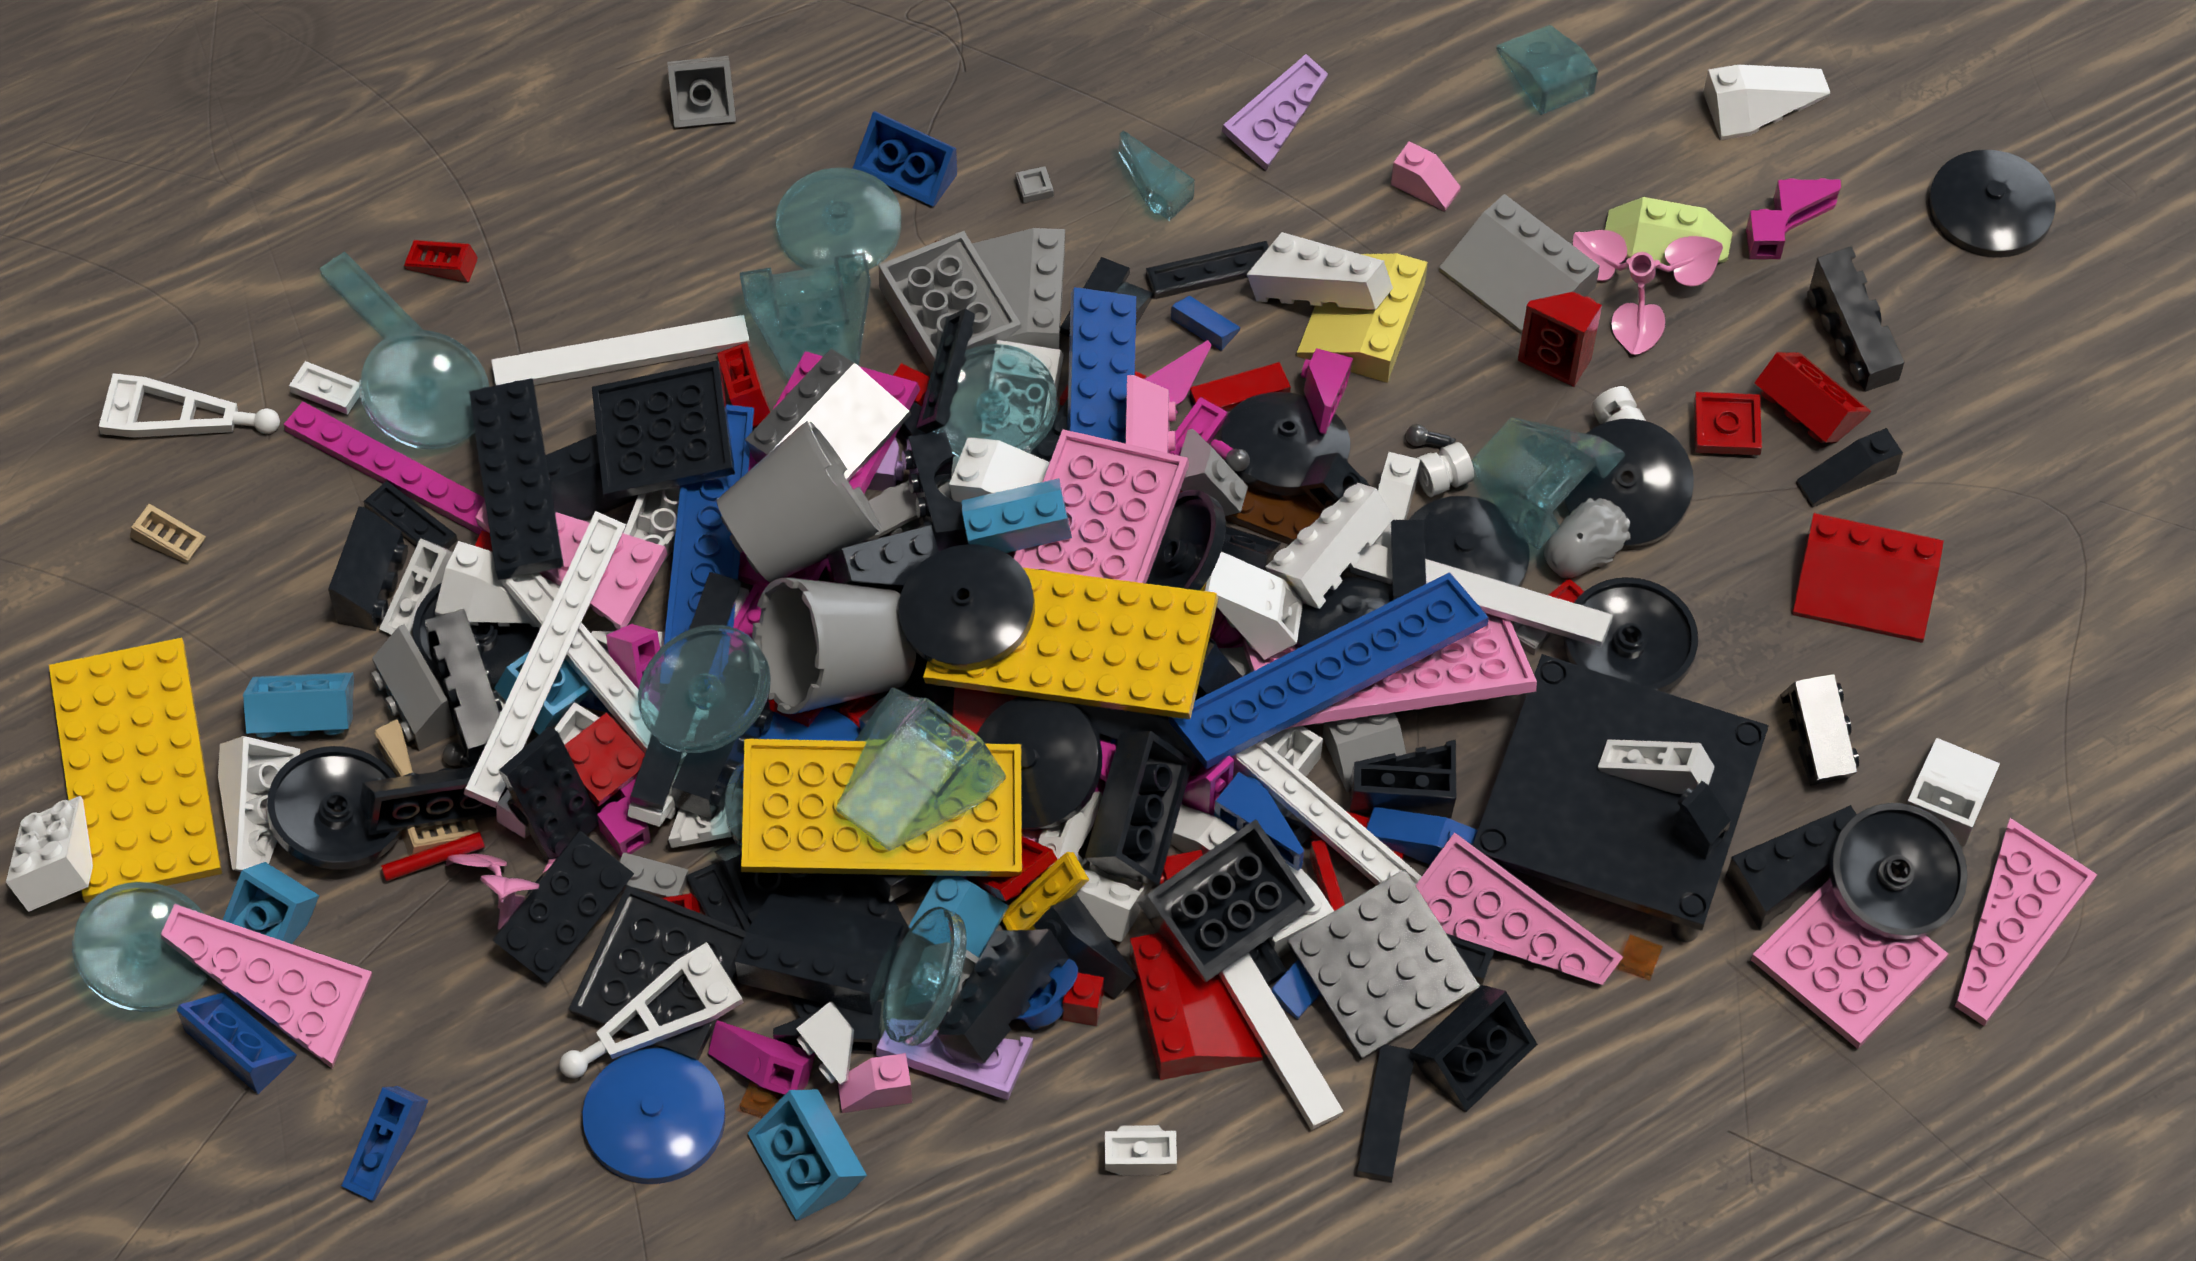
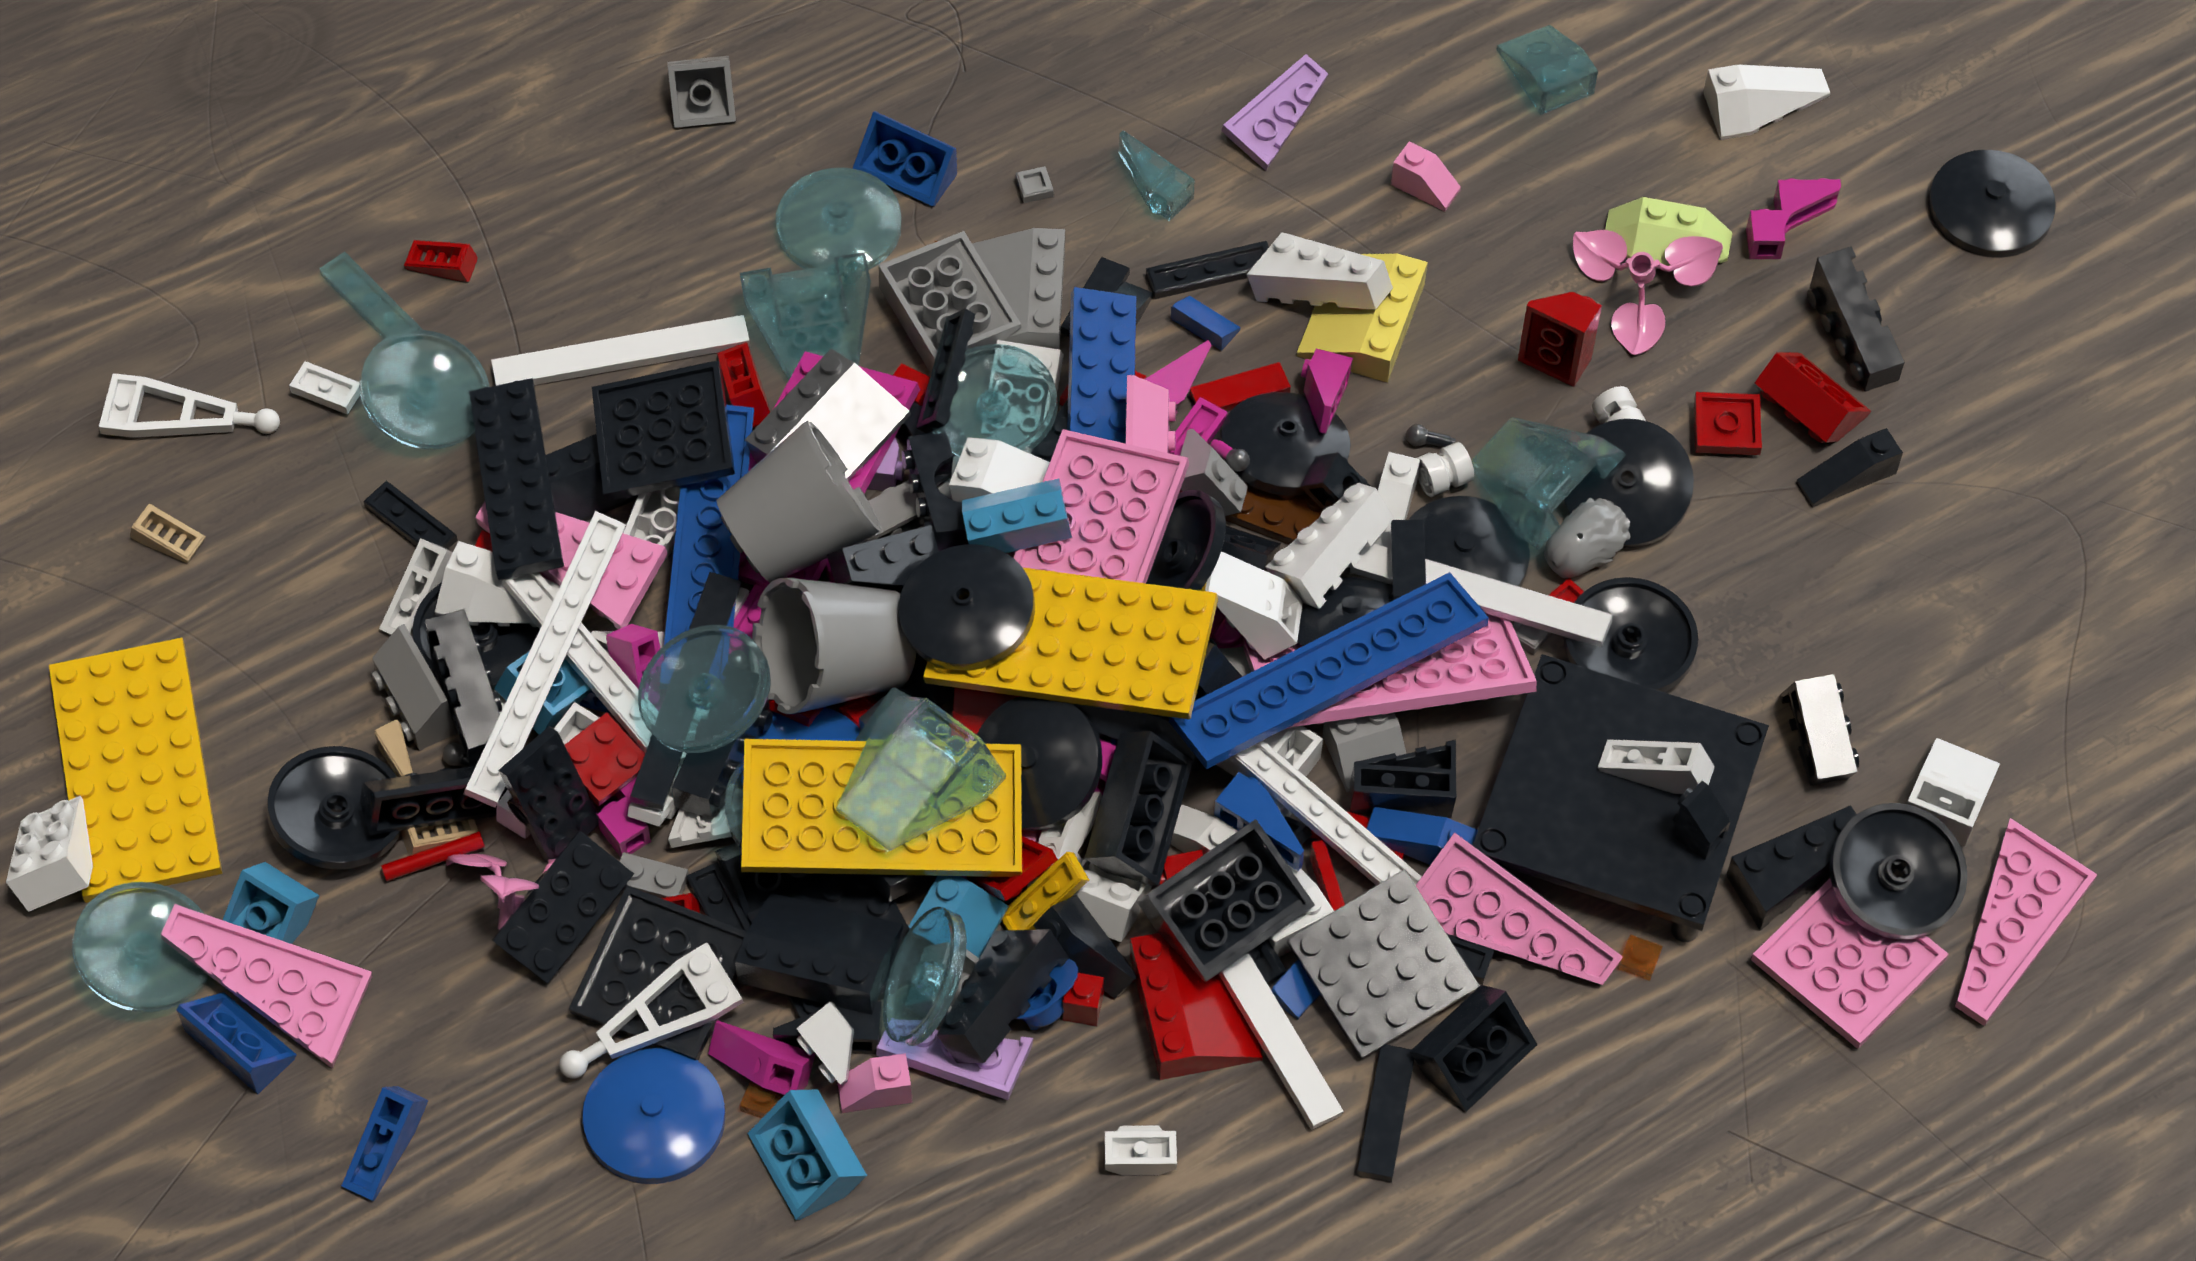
white wedge [218,736,300,872] -> none
dark azure slope [243,672,354,738] -> none
dark pink plate [283,401,487,535] -> none
black slope [328,506,408,631] -> none
dark pink slope [1182,756,1234,816] -> none
light grey slope [1439,194,1600,334] -> none
red slope [1792,513,1944,643] -> none

